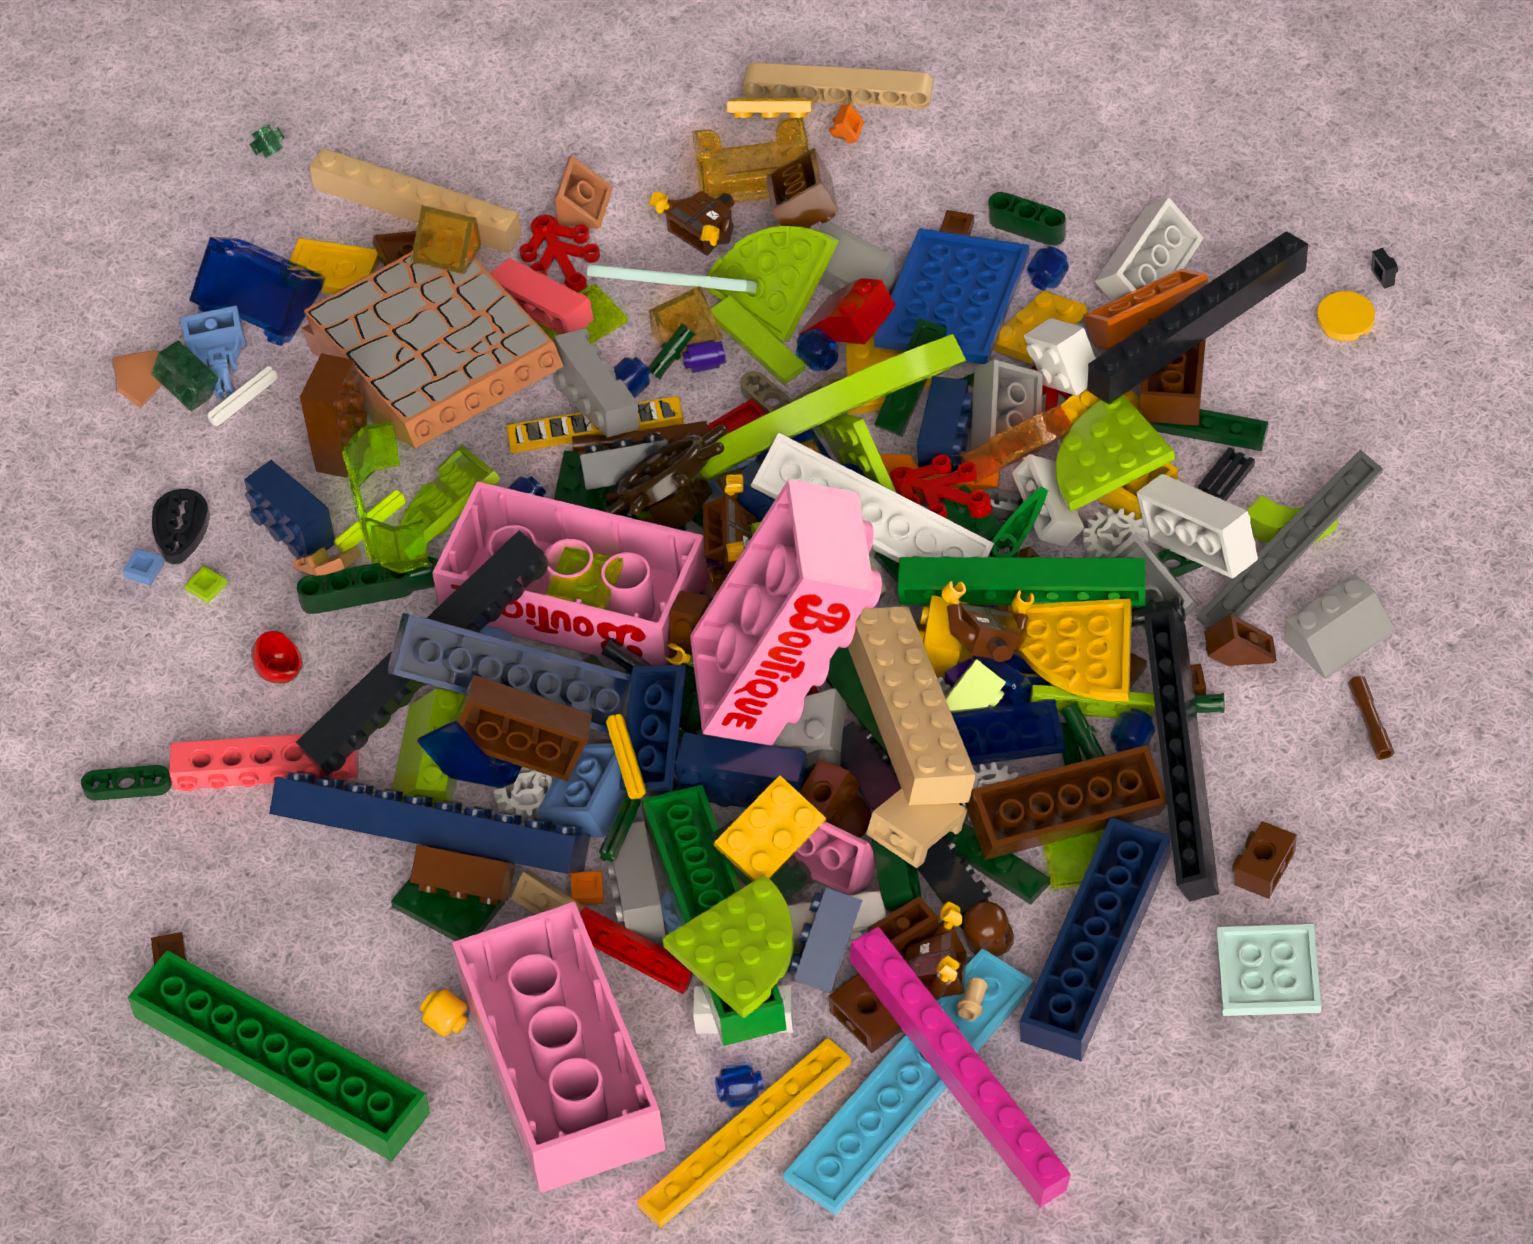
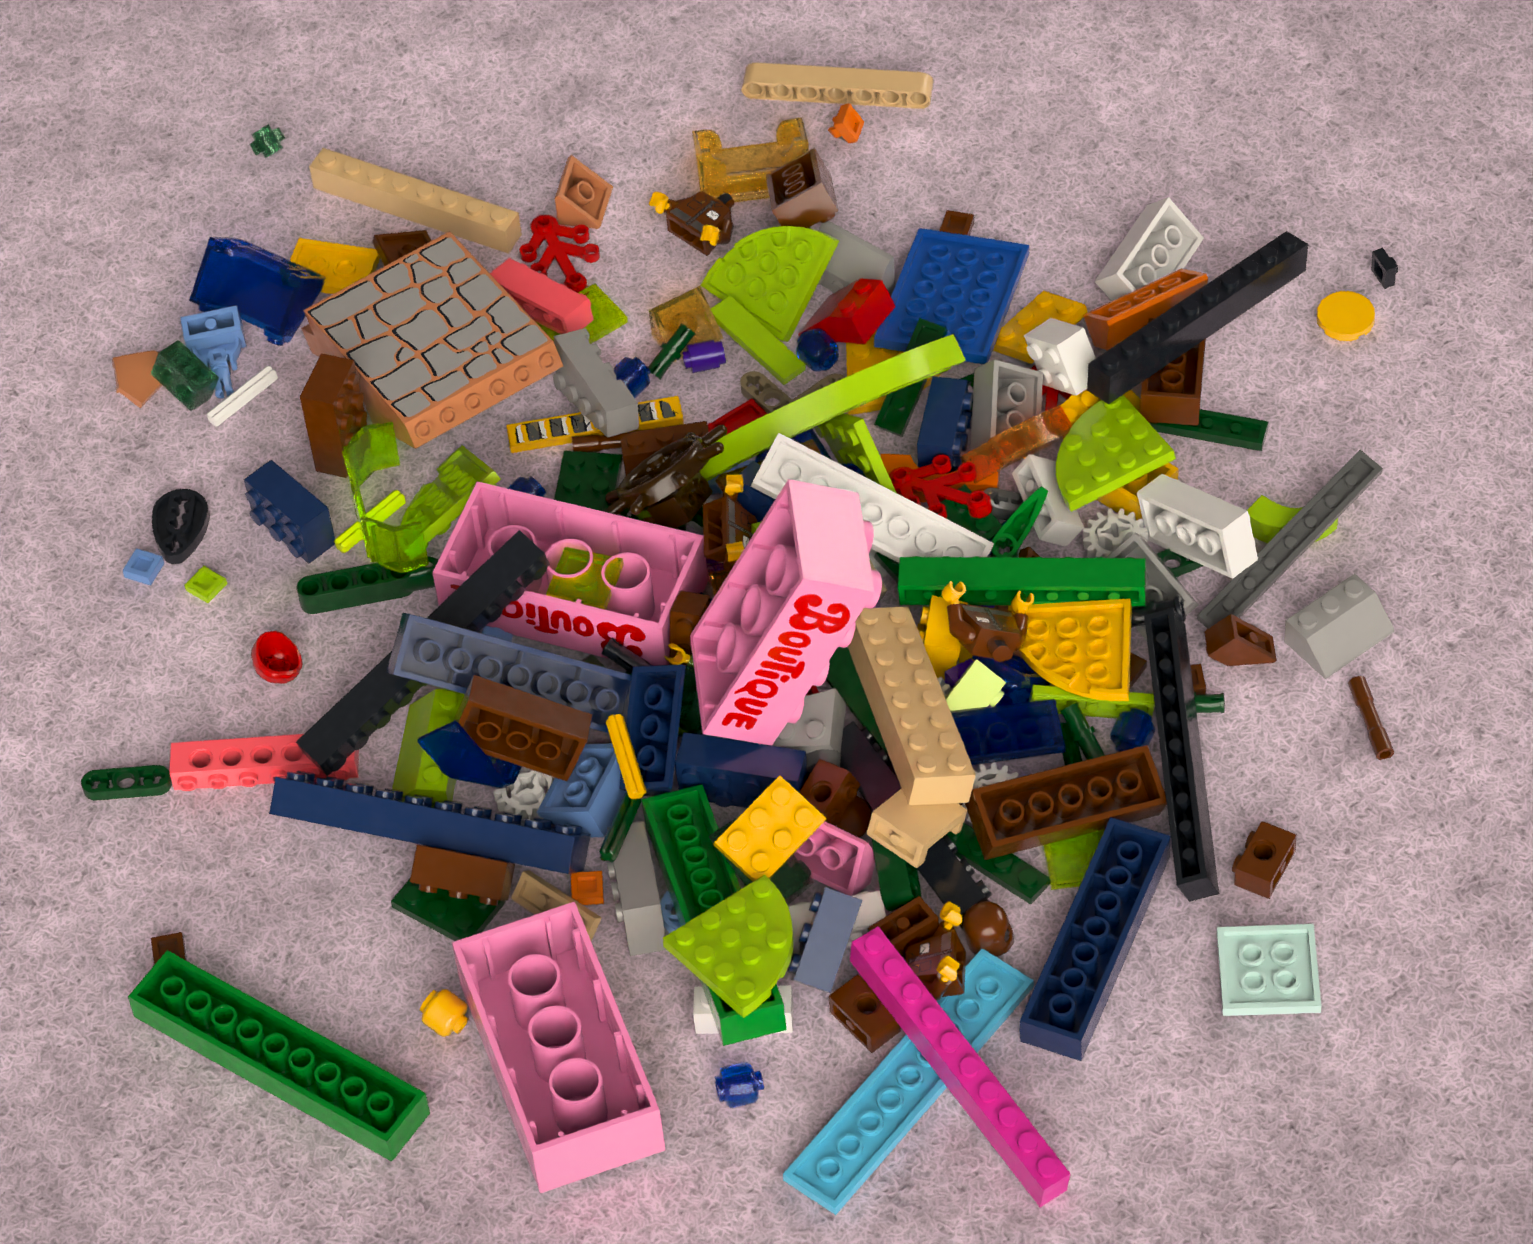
nougat slope [291,546,362,576] -> none
clear yellow slope [411,205,482,274] -> none
slope [579,433,669,490] -> none
red tile [580,906,693,994] -> none
light aqua tile [587,265,757,293] -> none
yellow plate [637,1038,851,1228] -> none
yellow plate [727,98,814,118] -> none
tan pin [957,977,988,1021] -> none
dark green beam [988,192,1066,246] -> none
clear blue head [1027,246,1069,291] -> none
black tile [1198,447,1255,501] -> none

